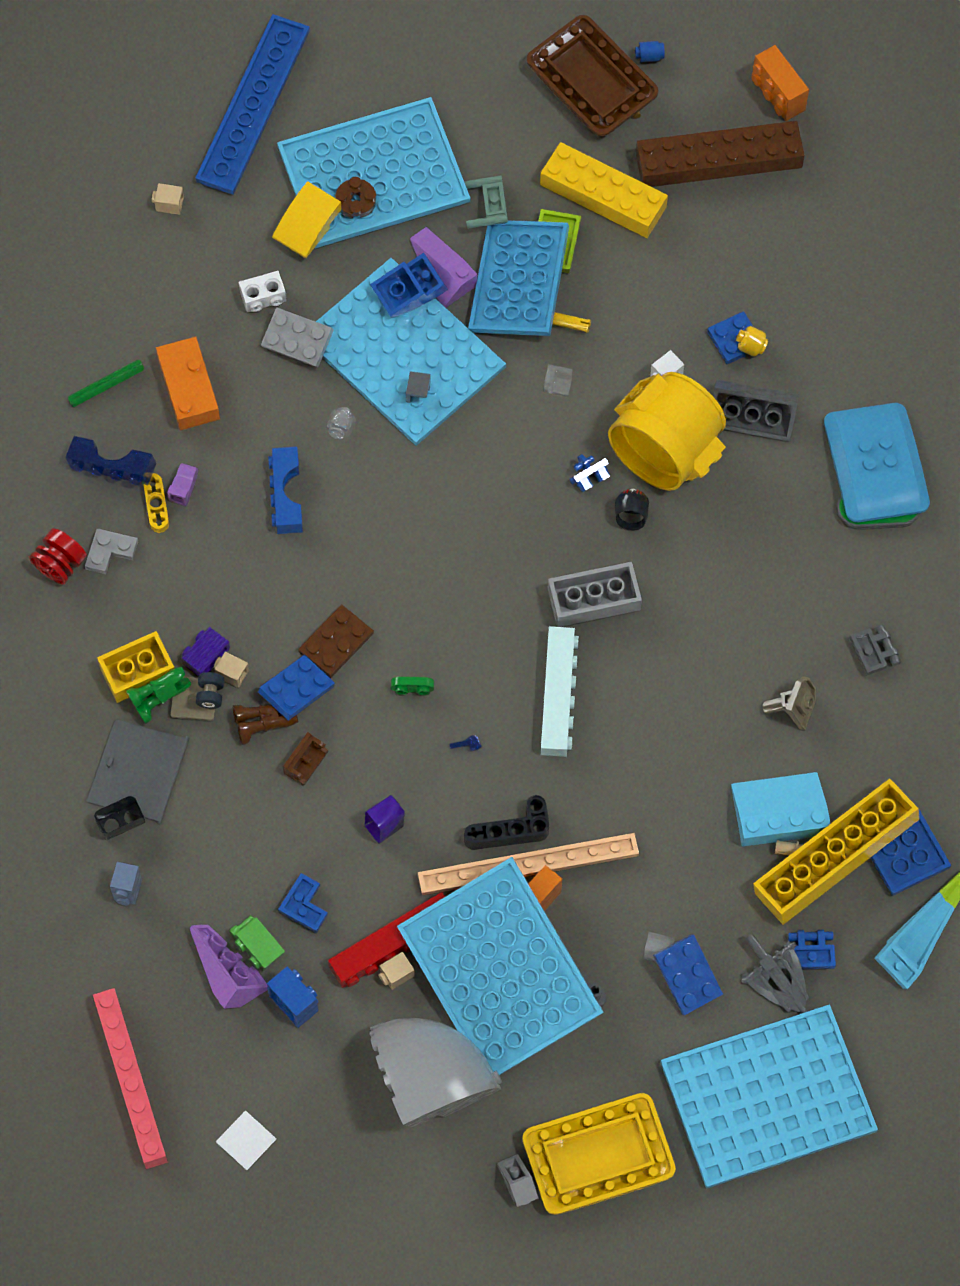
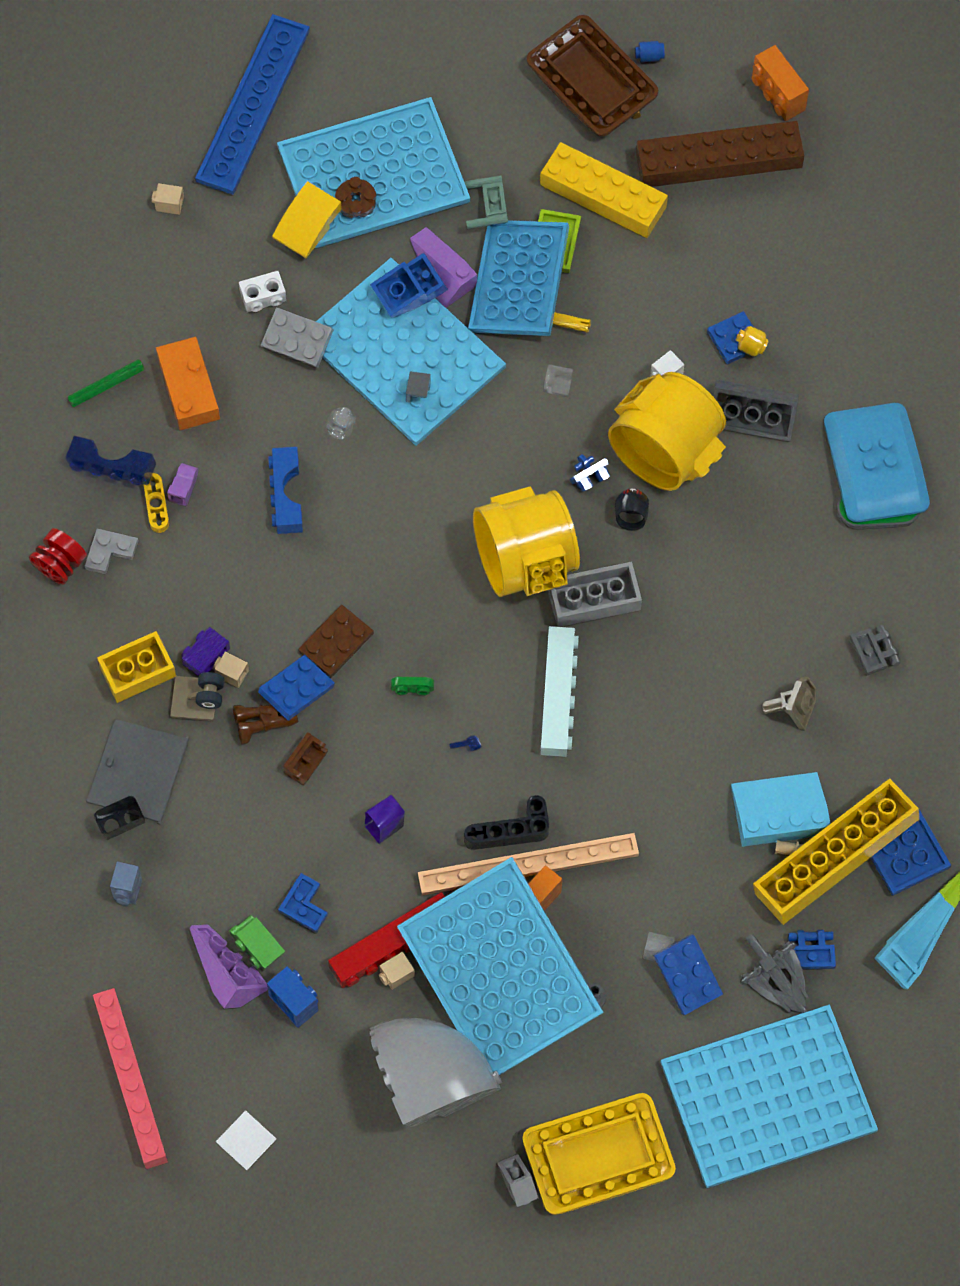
green piece [126,667,192,724] -> none
none -> yellow cylinder [473,486,580,597]

